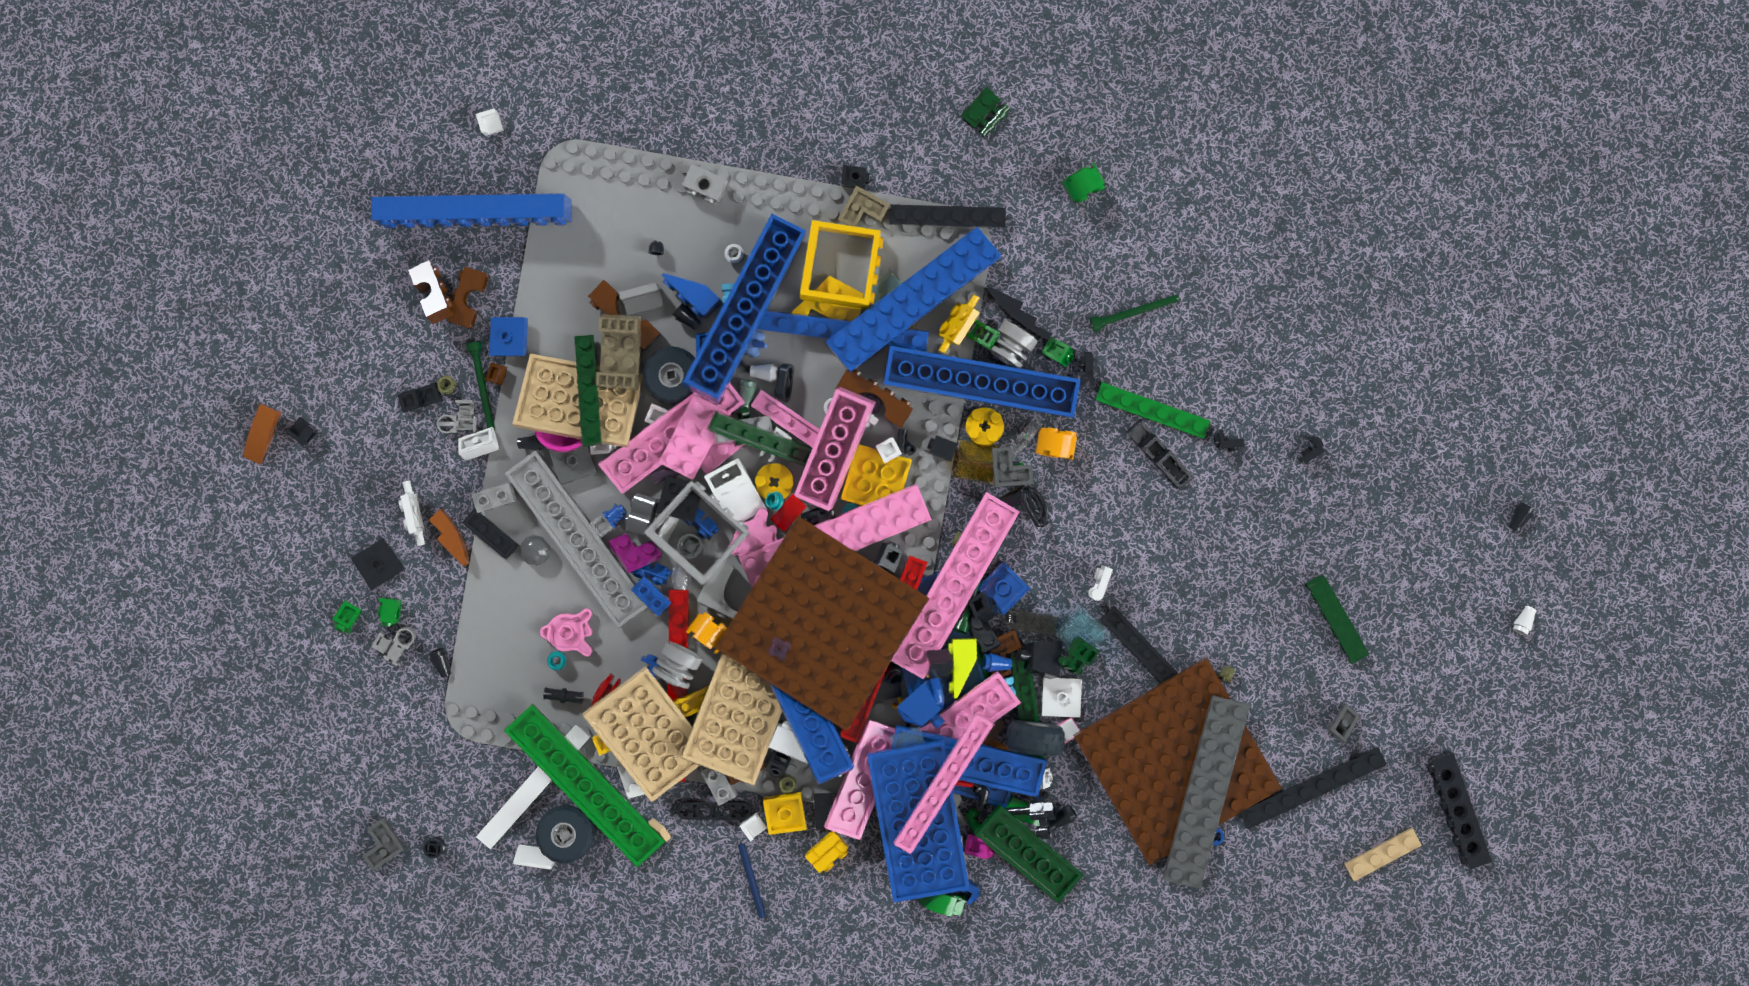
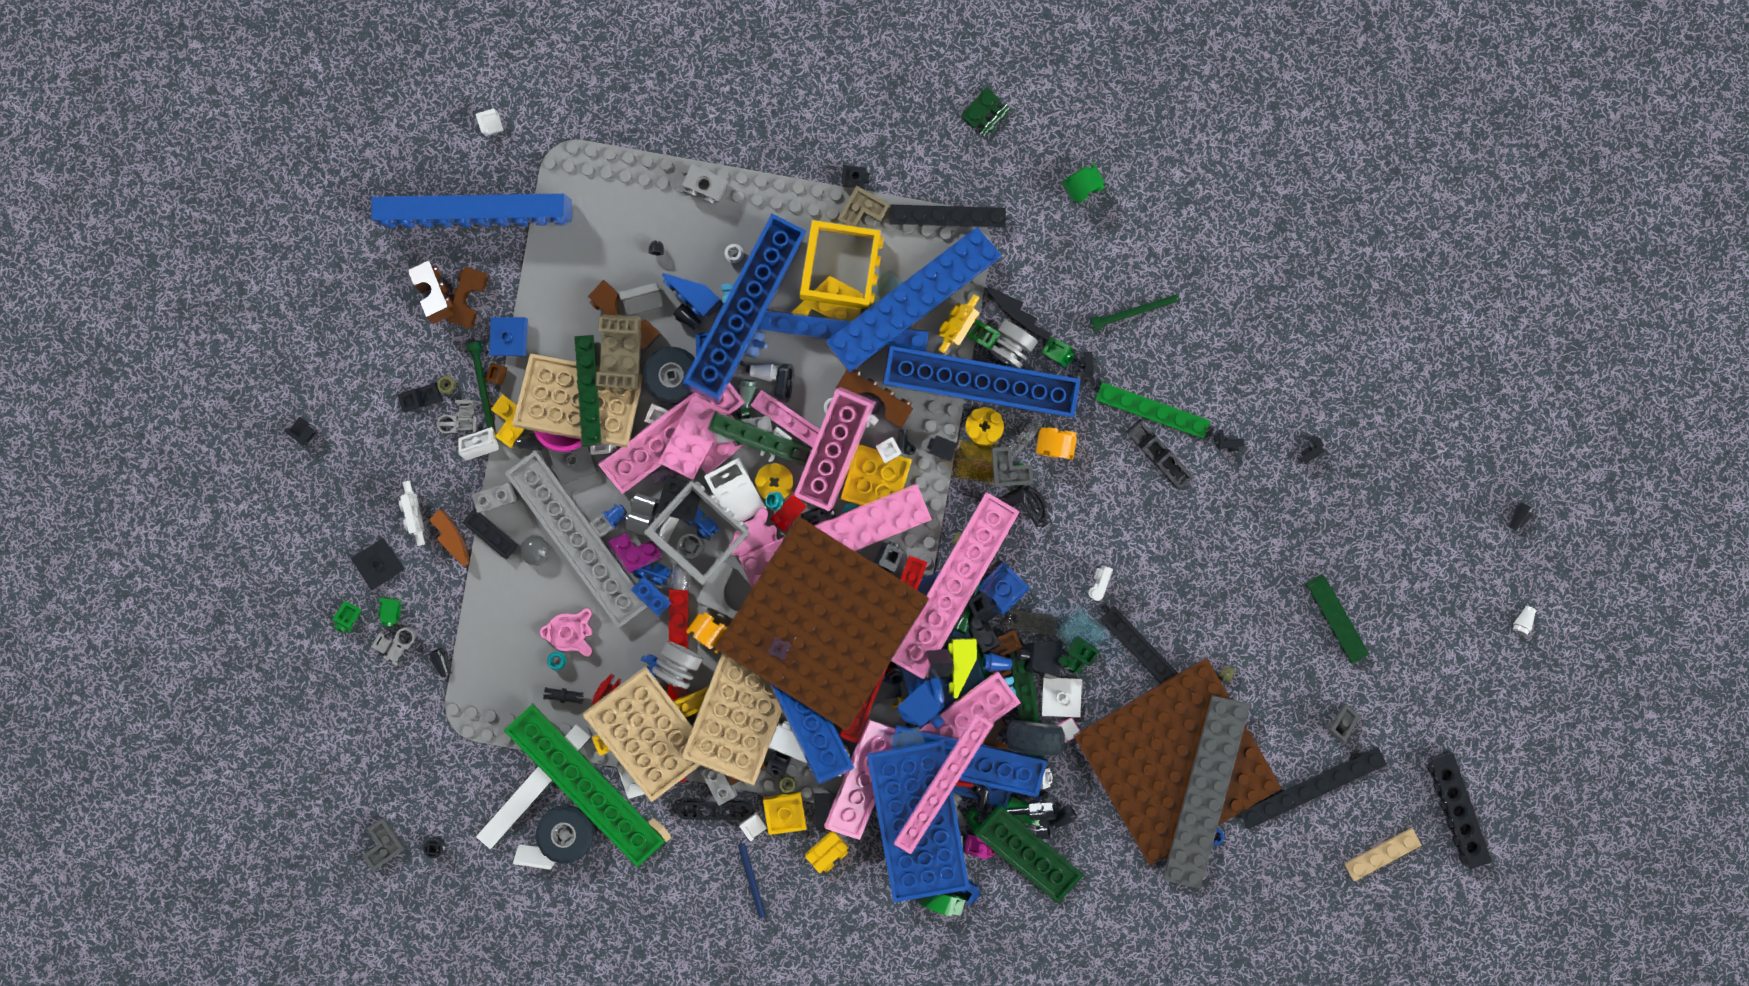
dark orange slope [243,404,282,465] -> none
none -> yellow plate [491,394,525,448]

